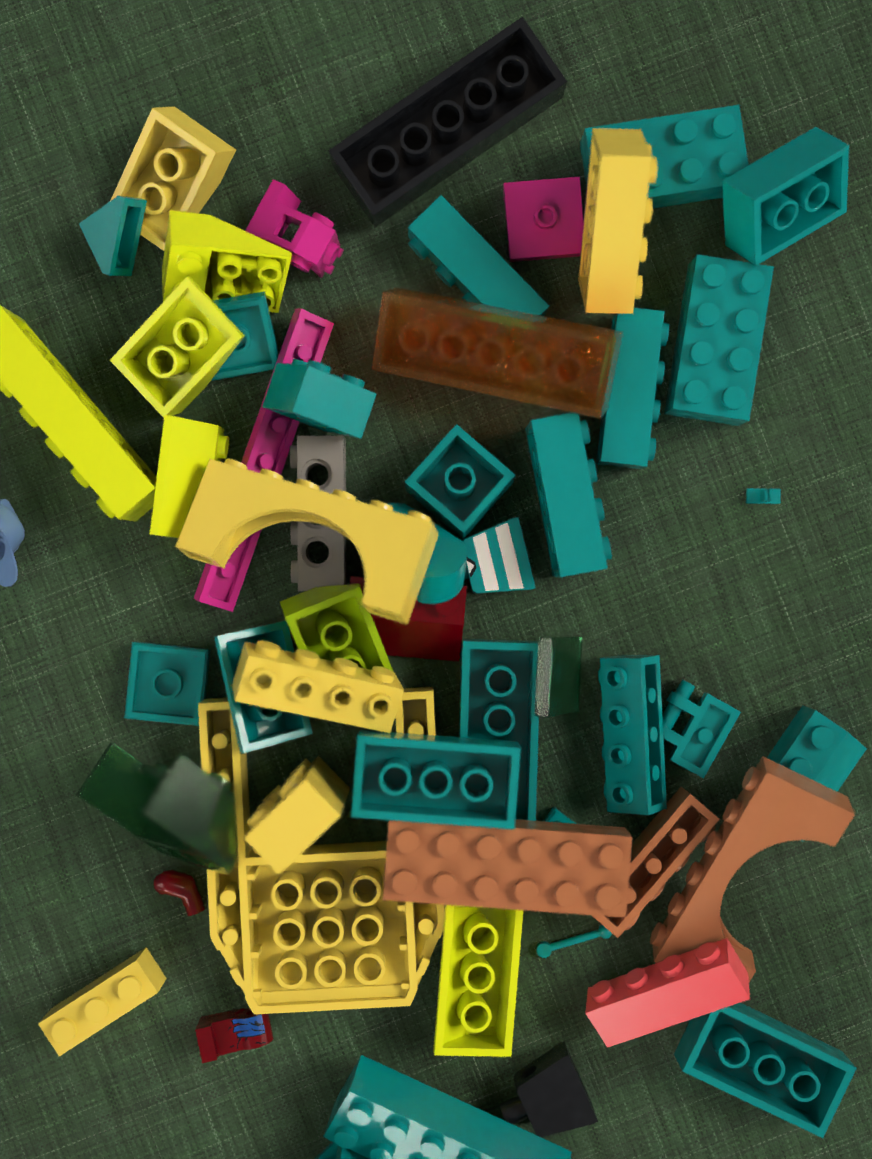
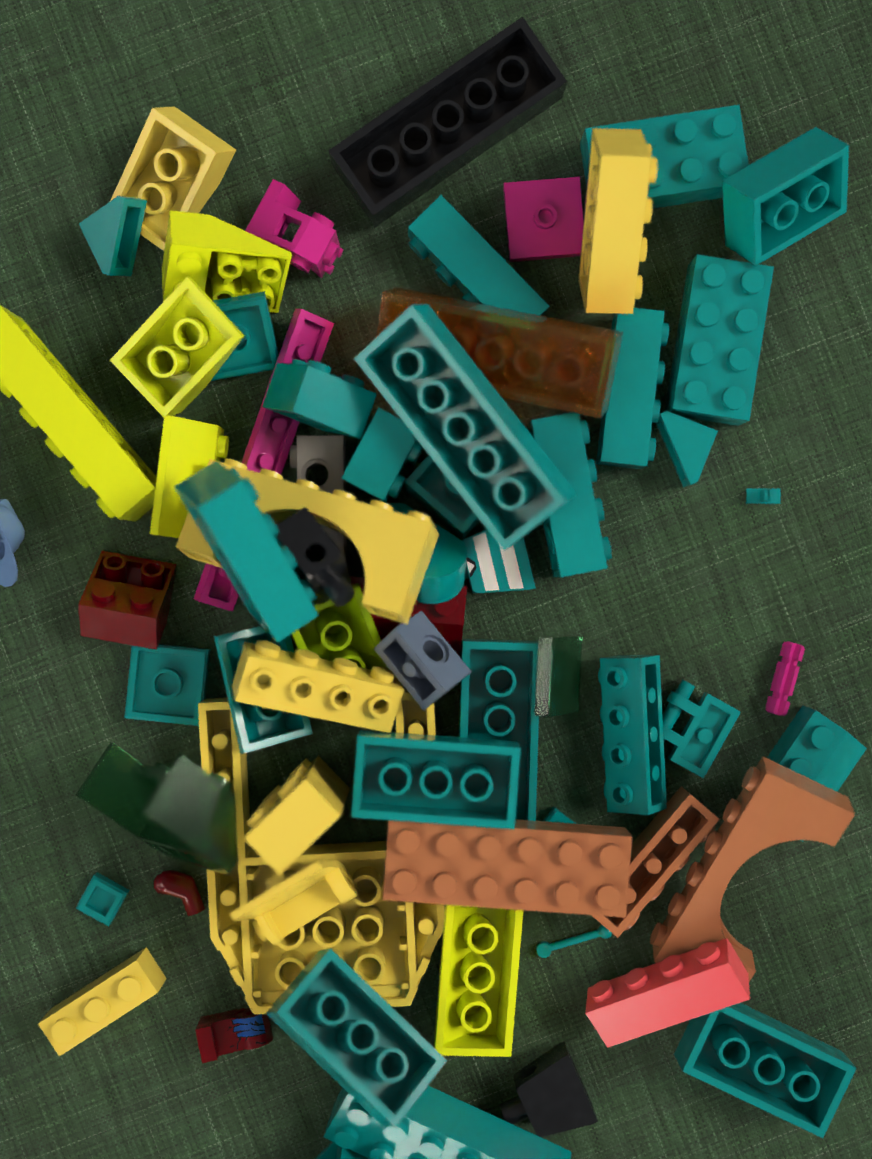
none -> teal tile [75,872,130,927]
none -> dark red slope [78,551,177,650]
none -> teal brick [174,460,319,643]
none -> light yellow door [230,860,358,945]
none -> teal brick [266,948,447,1128]
none -> black torso [274,507,355,607]
none -> teal brick [341,408,424,503]
none -> teal brick [354,304,578,551]
none -> sand blue brick [374,611,471,711]
none -> teal slope [656,411,718,487]
none -> dark pink axle [765,641,805,716]

